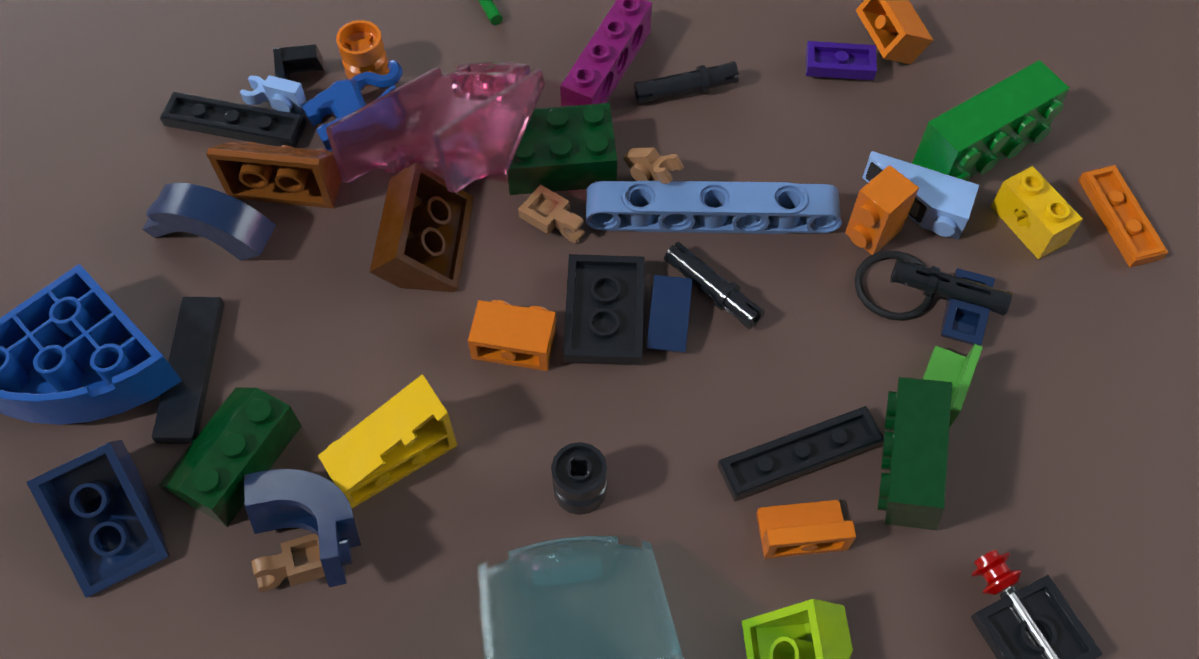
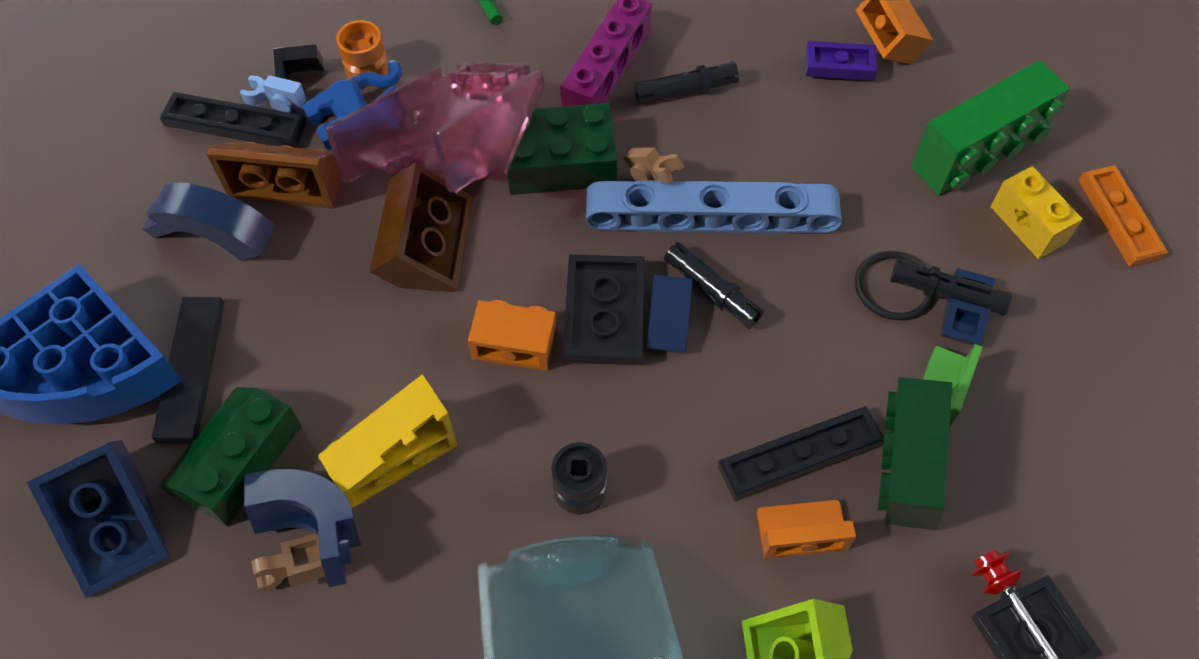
medium nougat plate [518,185,585,243] -> none
orange brick [845,165,919,255] -> none
light blue slope [862,151,979,240] -> none

